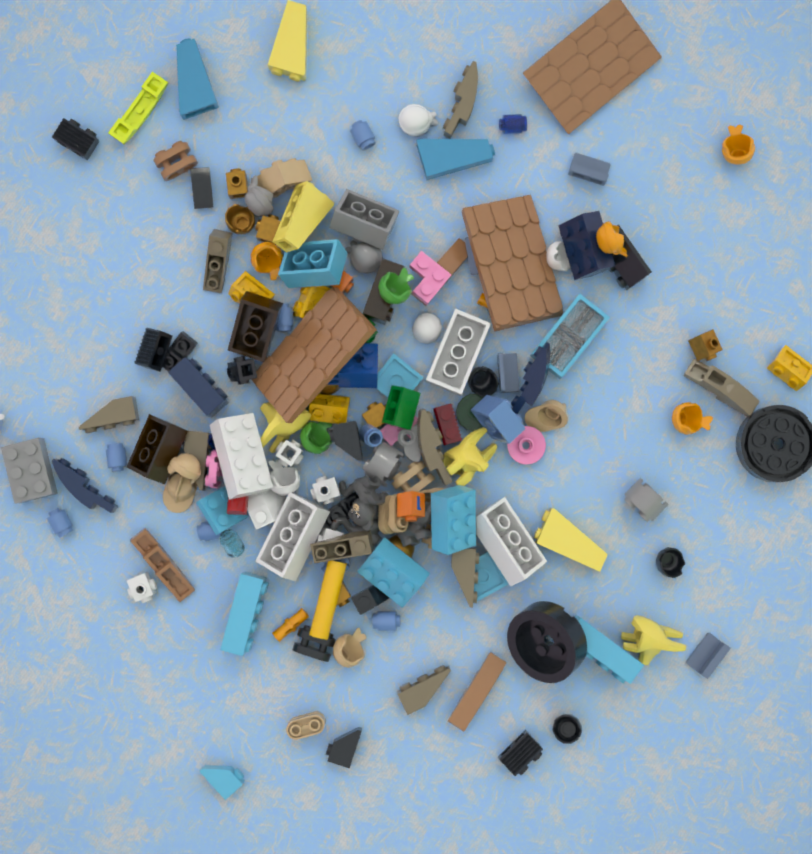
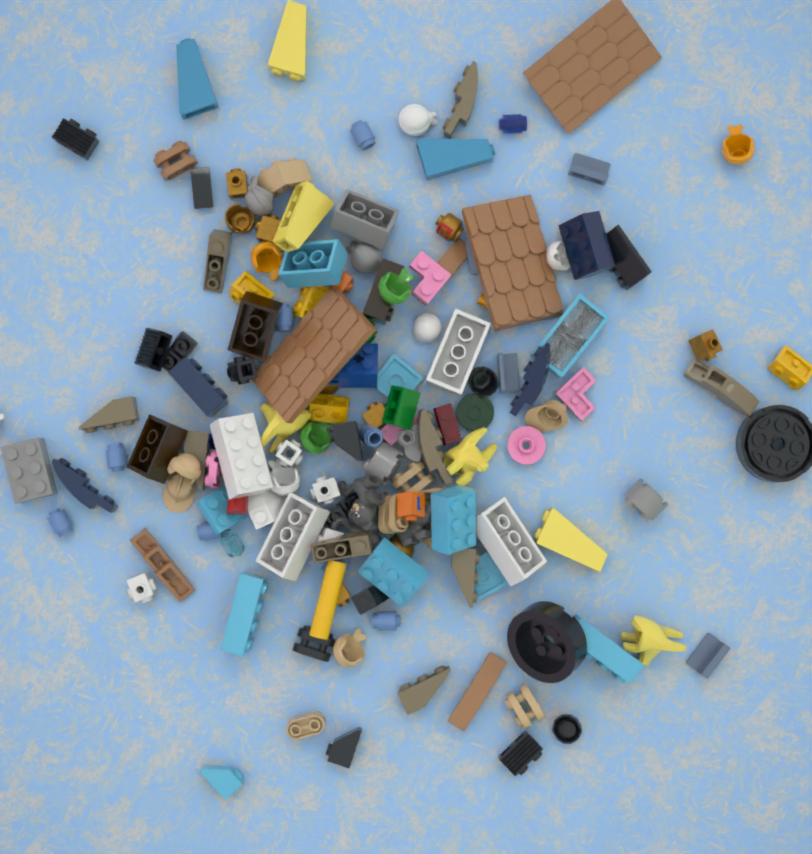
neon yellow slope [108,71,168,144] -> none
light orange pin [272,608,309,642] -> none
medium blue brick [471,395,526,444] -> none
light orange hat [596,221,628,257] -> none
black hair [656,547,685,578] -> none
light orange hat [672,402,713,435] -> none
none -> pearl gold head [435,213,464,242]
none -> tan brick [505,684,545,729]
none -> bright pink plate [555,367,596,421]

